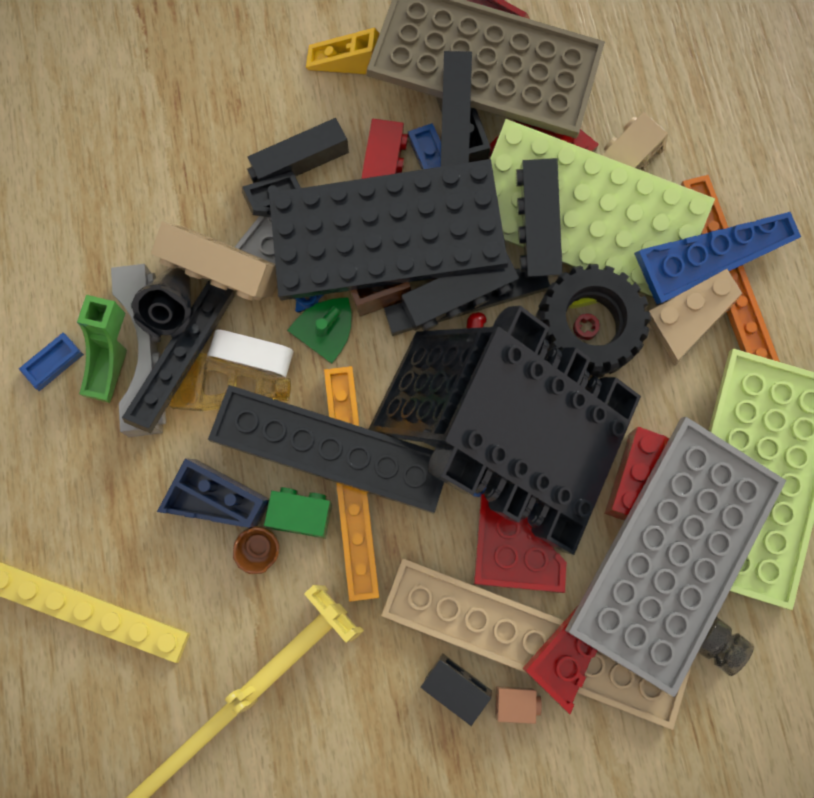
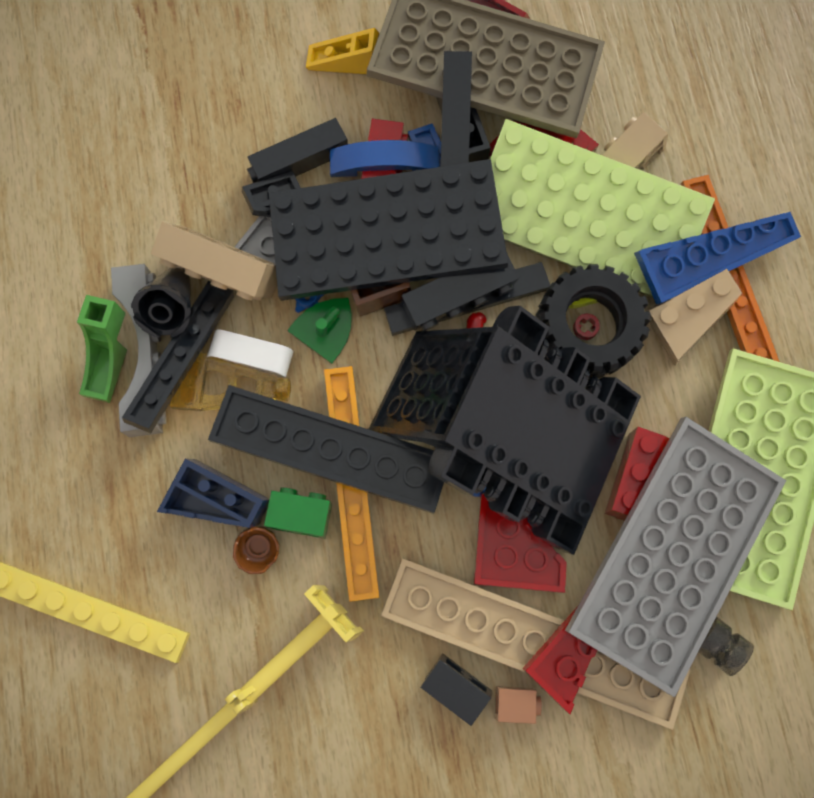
blue tile [19,332,84,391] -> none
black brick [516,158,563,279] -> none
none -> blue slope [330,140,439,177]

